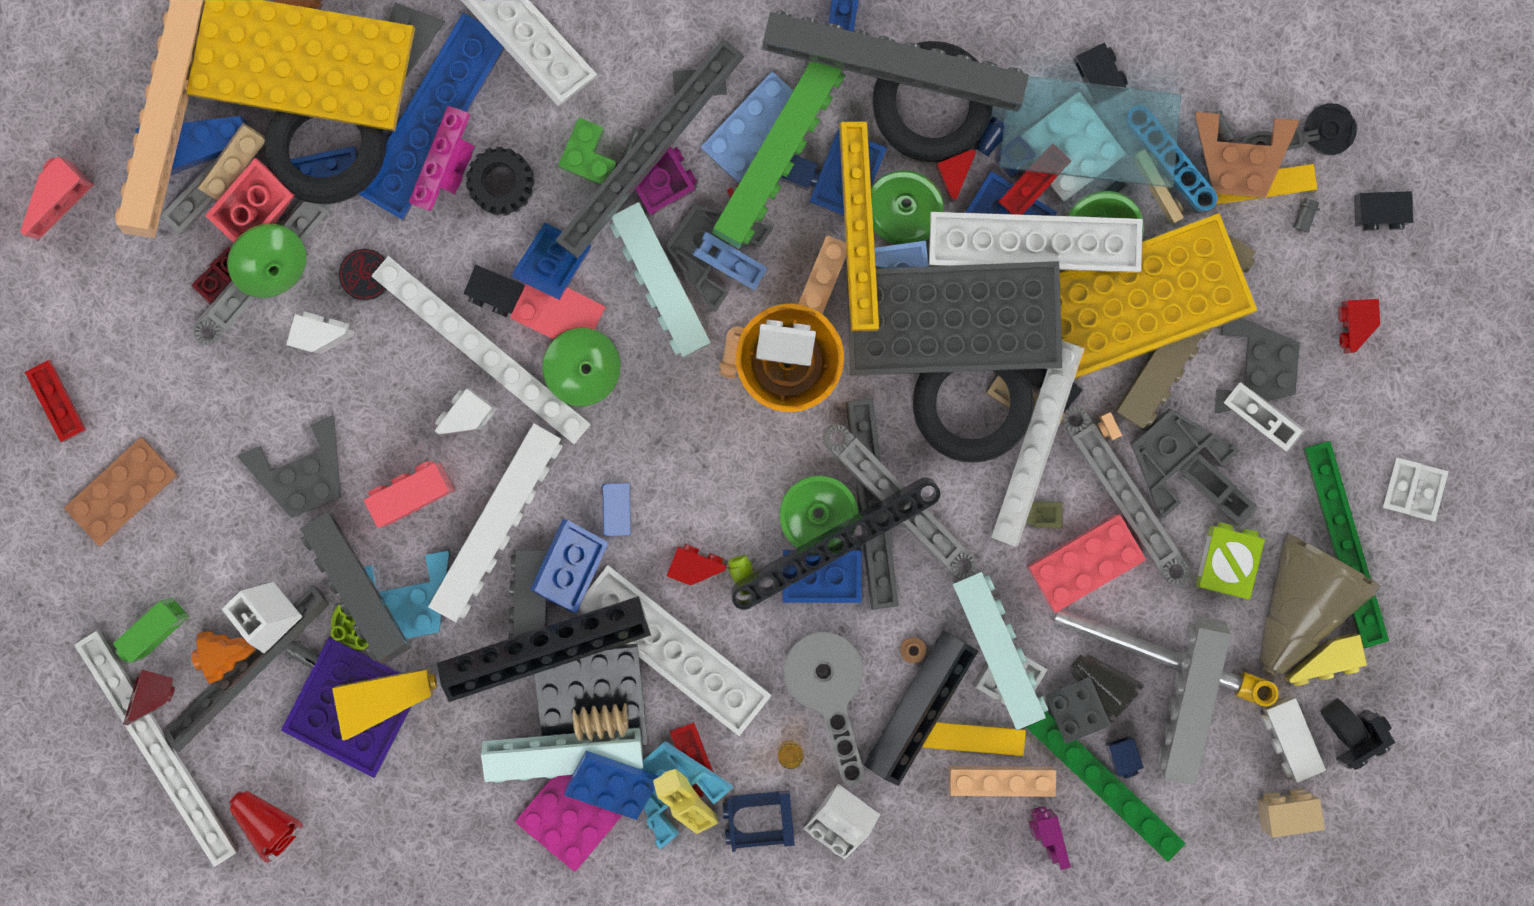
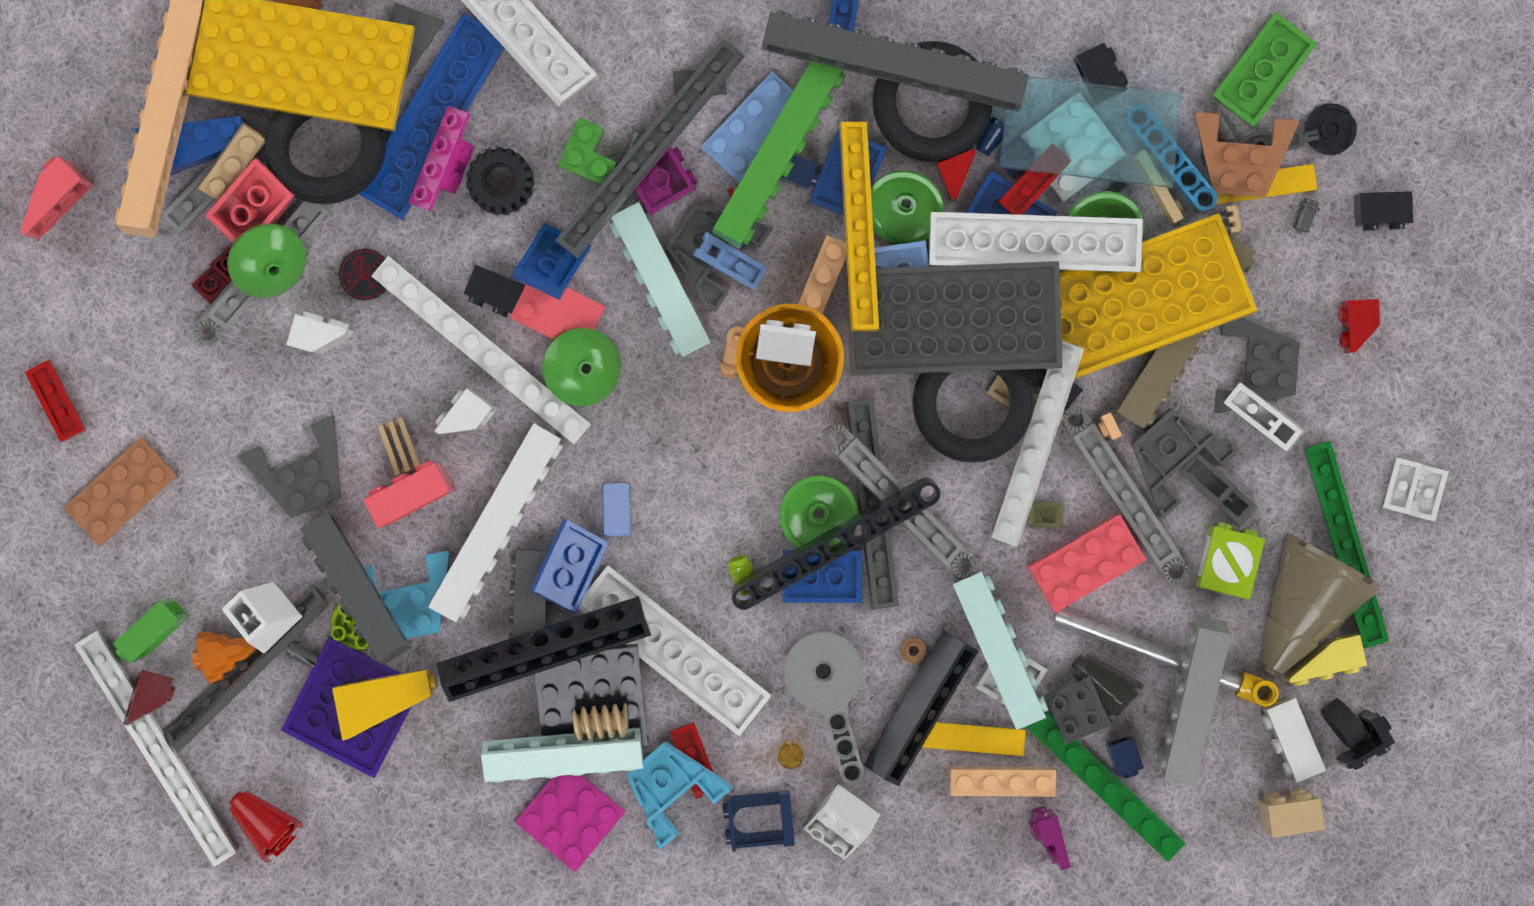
blue plate [290,146,358,178] -> none
blue plate [564,751,658,820] -> none
light yellow slope [653,769,719,834] -> none
red slope [667,543,727,586] -> none
none -> tan tile [378,417,420,476]
none -> bright green plate [1211,12,1317,128]
none -> tan tile [1224,205,1242,235]

